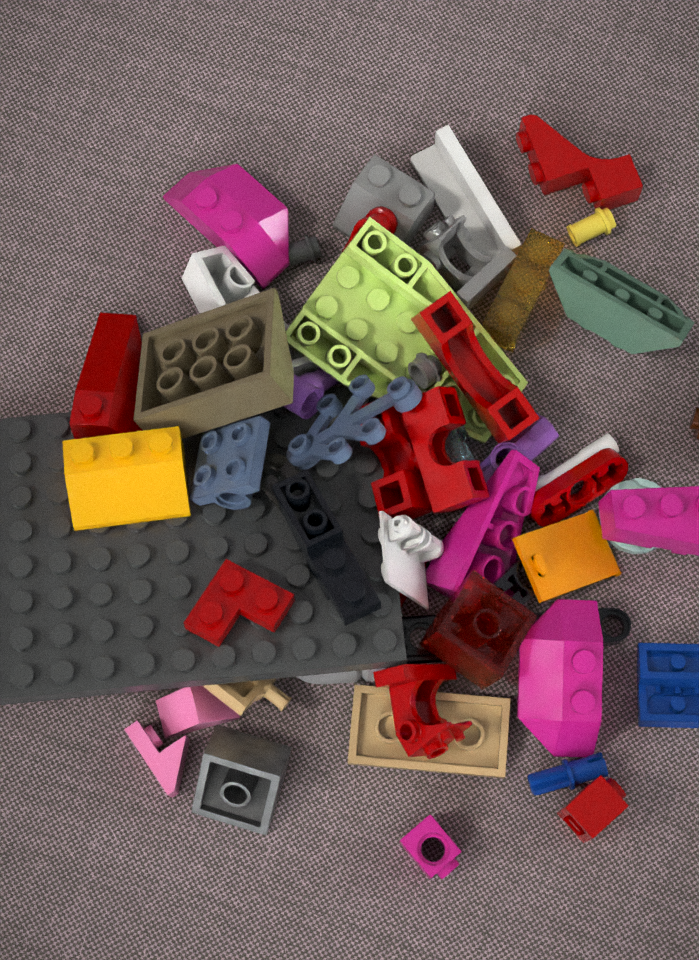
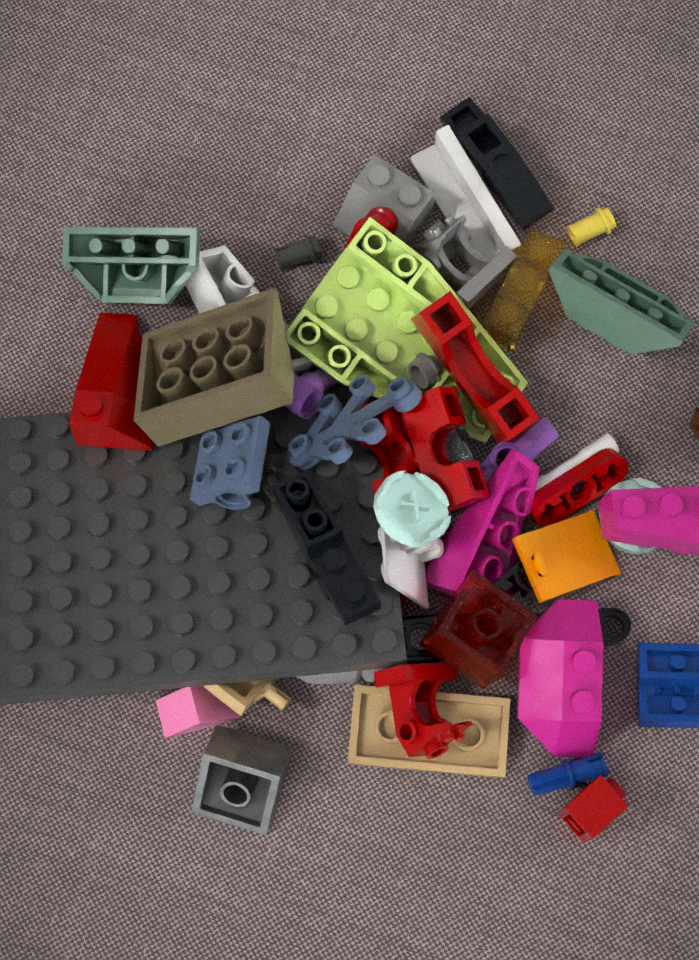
yellow slope [62,426,191,531] -> none
bright pink slope [124,720,190,798] -> none
dark pink wedge [163,164,290,289] -> none
red plate [183,559,295,647] -> none
dark pink brick [399,814,462,880] -> none
red arch [516,114,643,210] -> none
none -> sand green wedge [62,227,200,304]
none -> light aqua tile [373,471,451,547]
none -> black slope [440,97,554,231]

